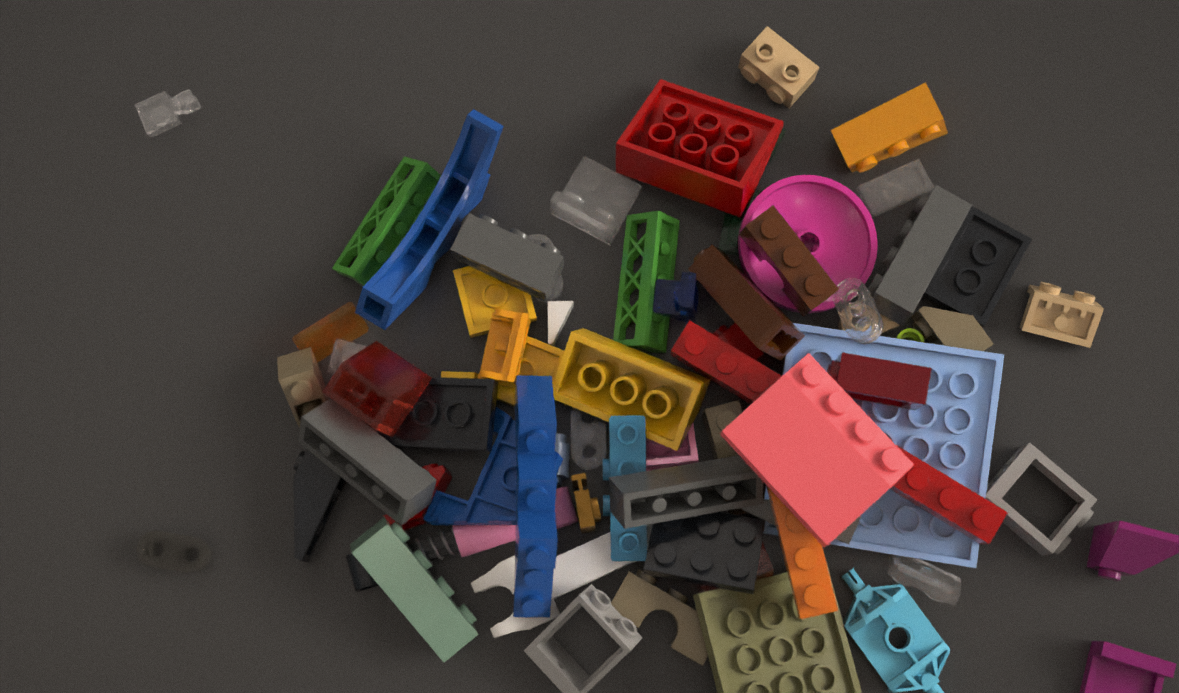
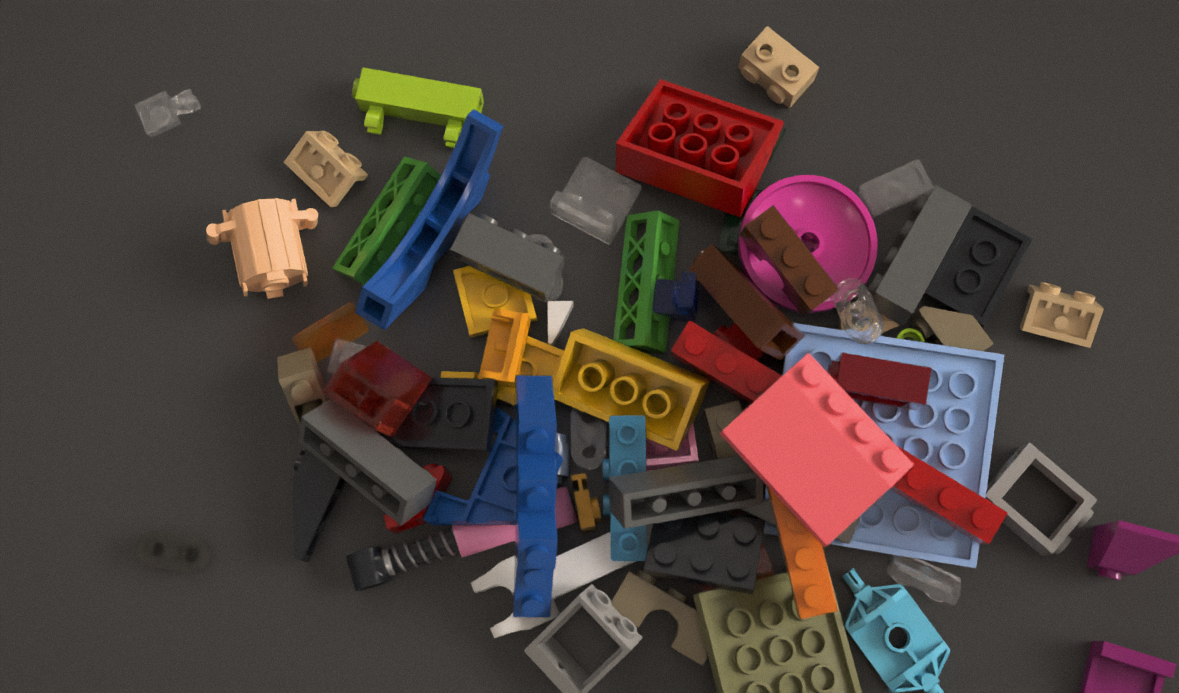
sand green brick [350,517,478,663] -> none
light orange wedge [831,82,948,173] -> none
none -> light nougat container [206,198,318,299]
none -> tan bracket [284,131,368,207]
none -> lime brick [352,67,484,148]

